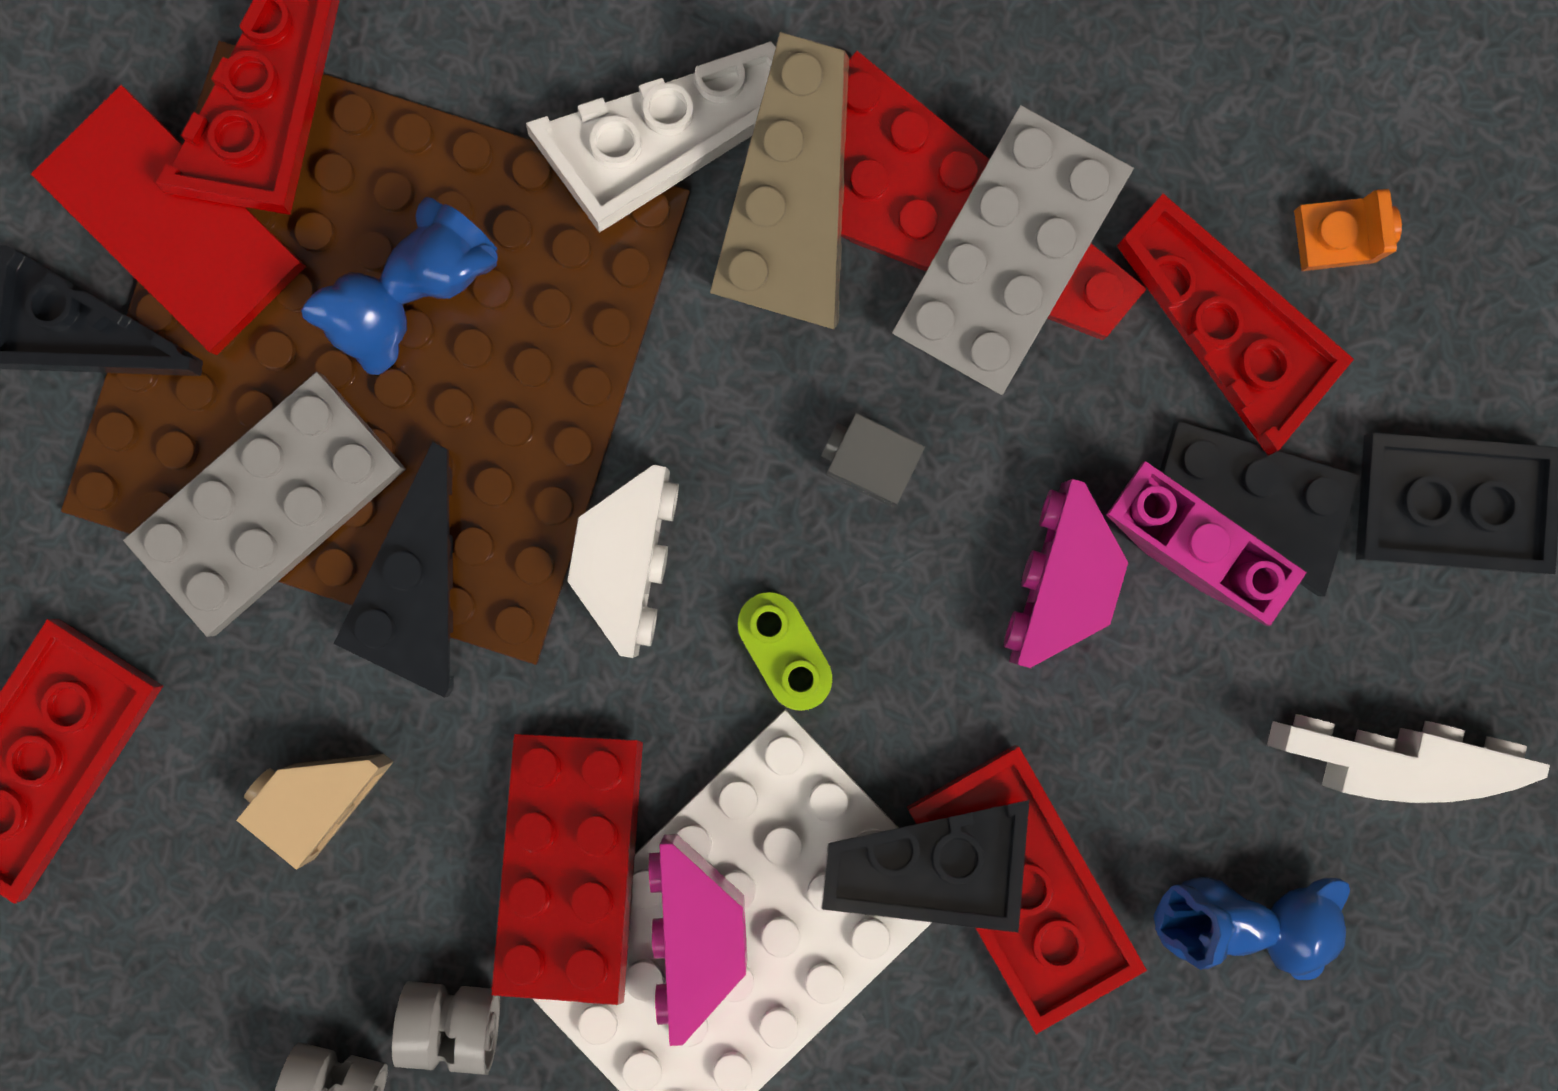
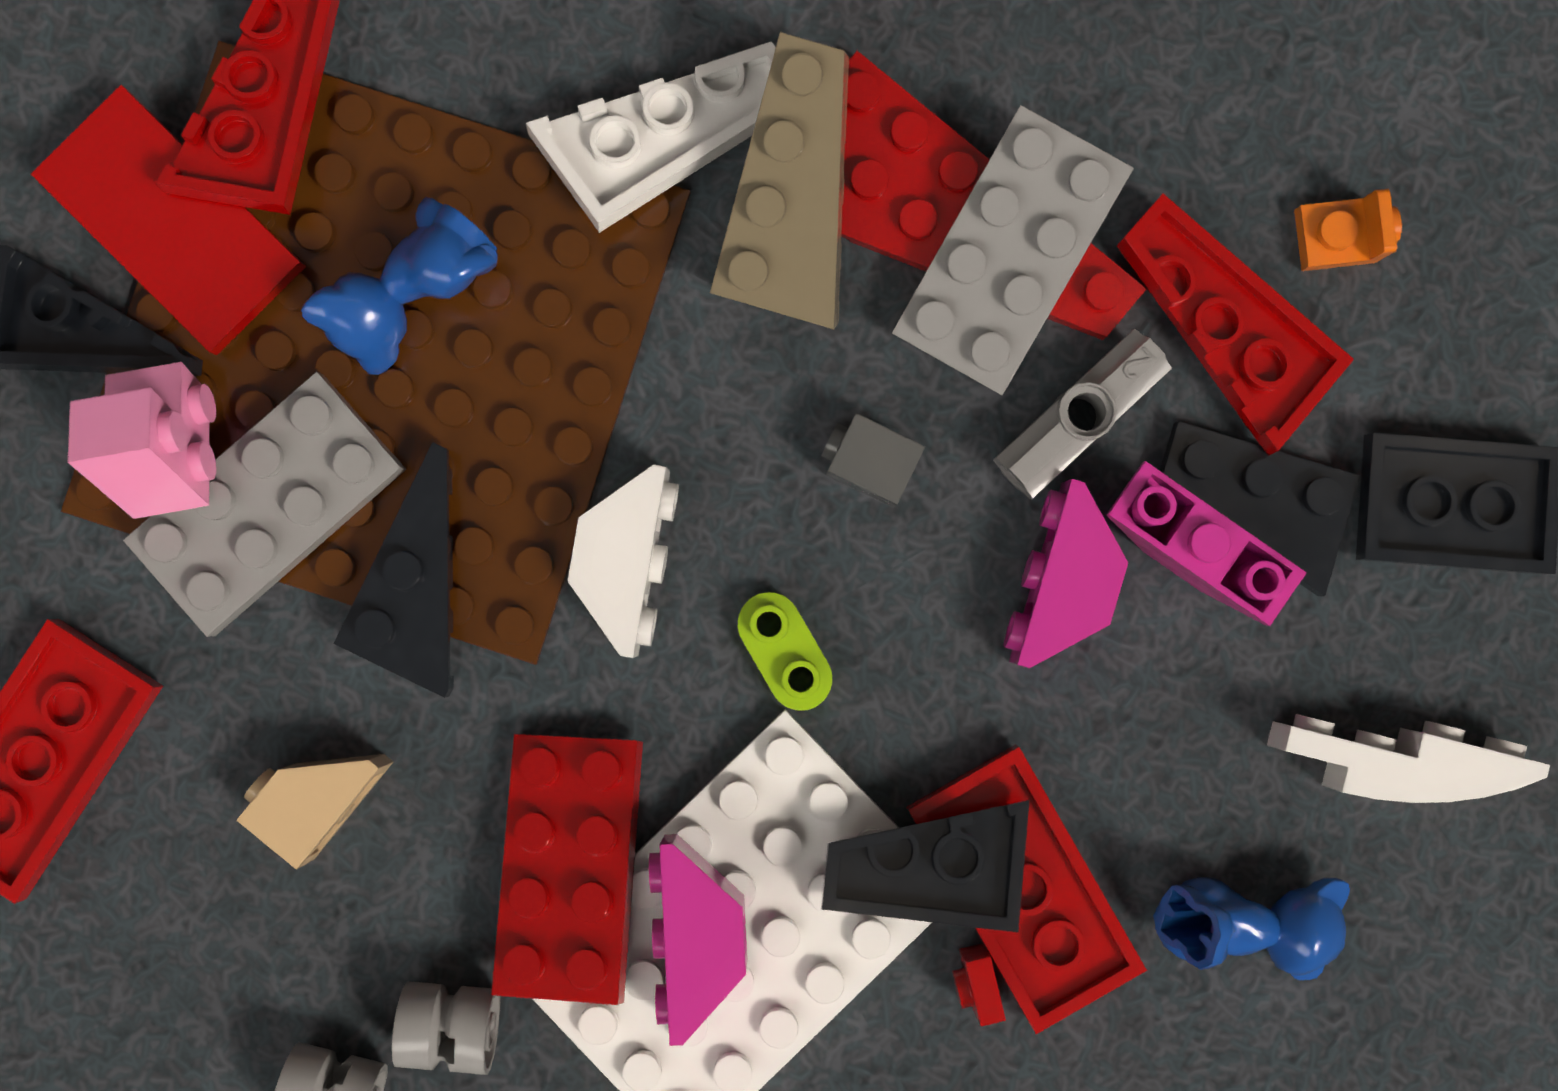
none -> bright pink brick [68,362,216,519]
none -> red plate [952,943,1006,1026]
none -> light grey piece [993,329,1172,499]

